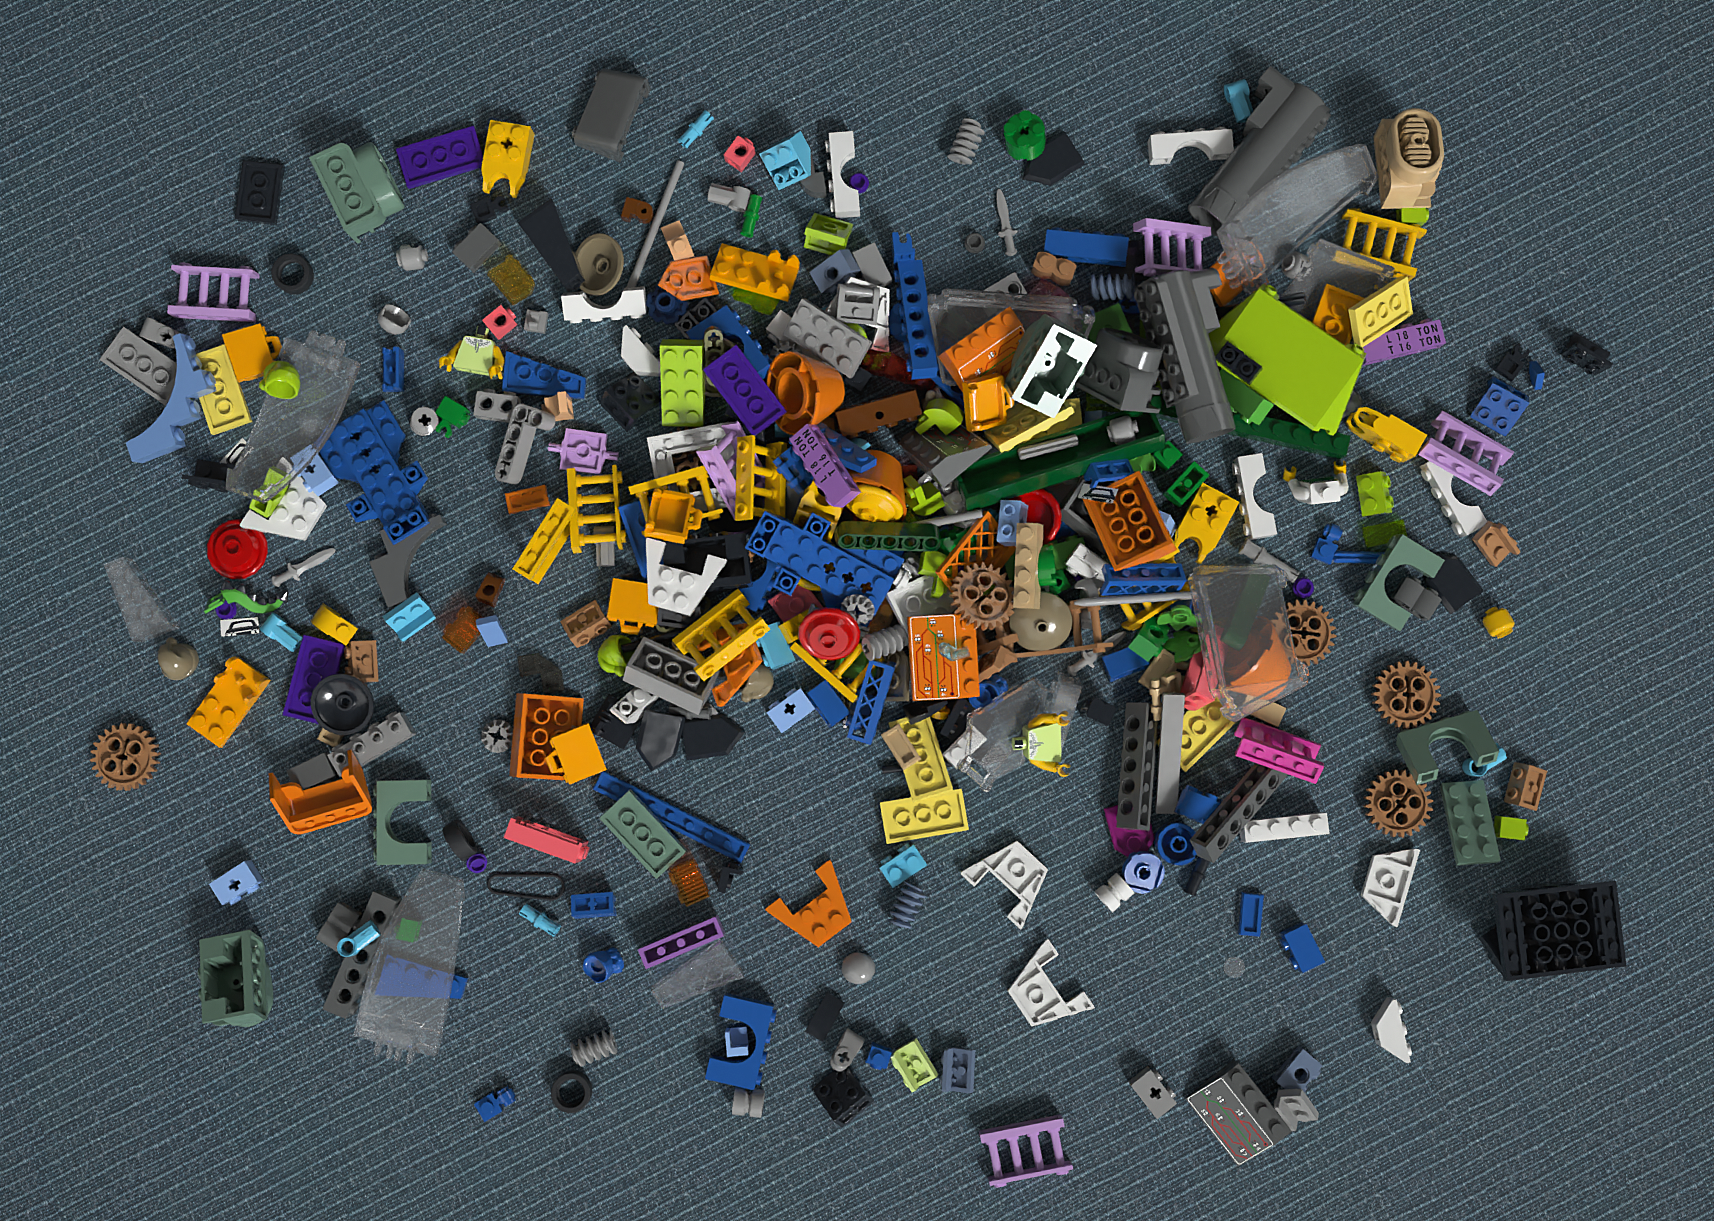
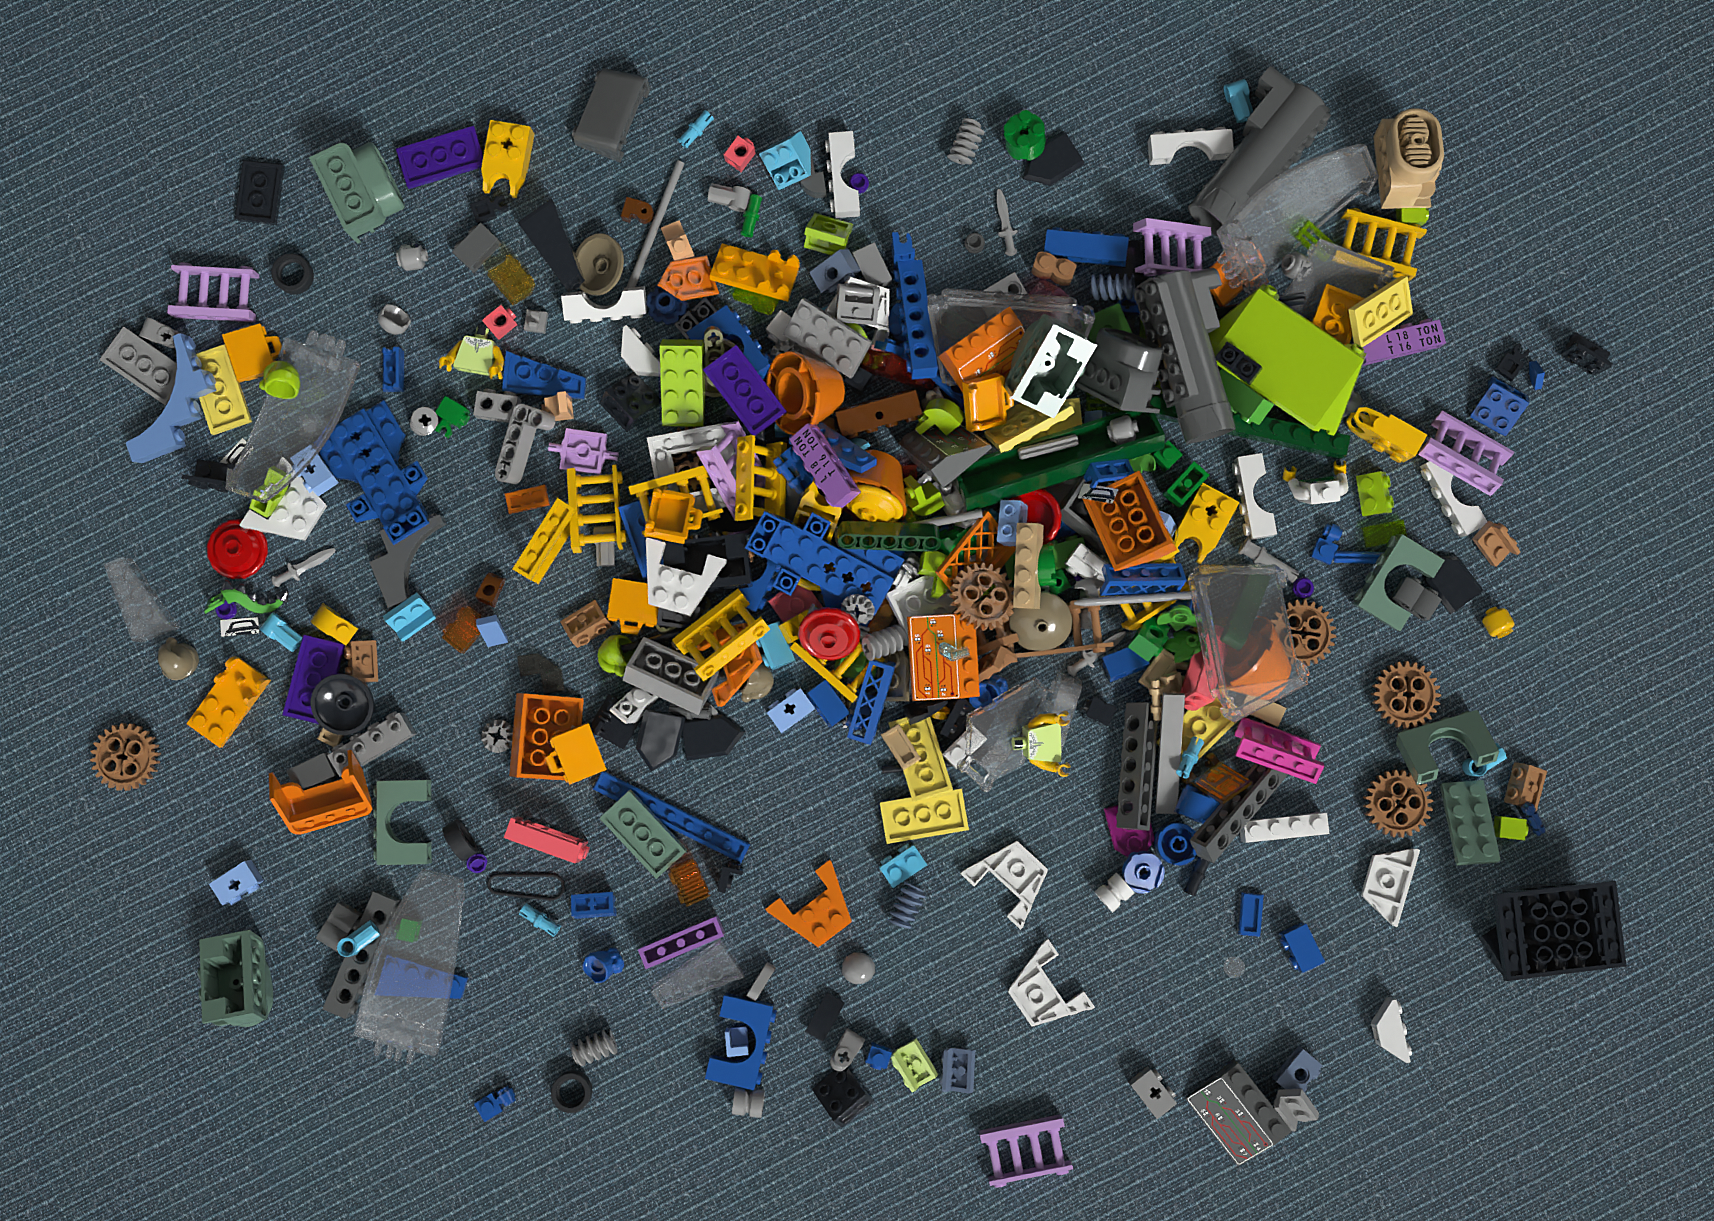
none -> light grey beam [746,962,776,1001]
none -> blue plate [874,338,909,360]
none -> medium azure pin [1176,737,1204,778]
none -> flag [1181,753,1252,804]
none -> clear neon green tile [1293,220,1337,262]
none -> dark blue axle [1521,801,1546,836]

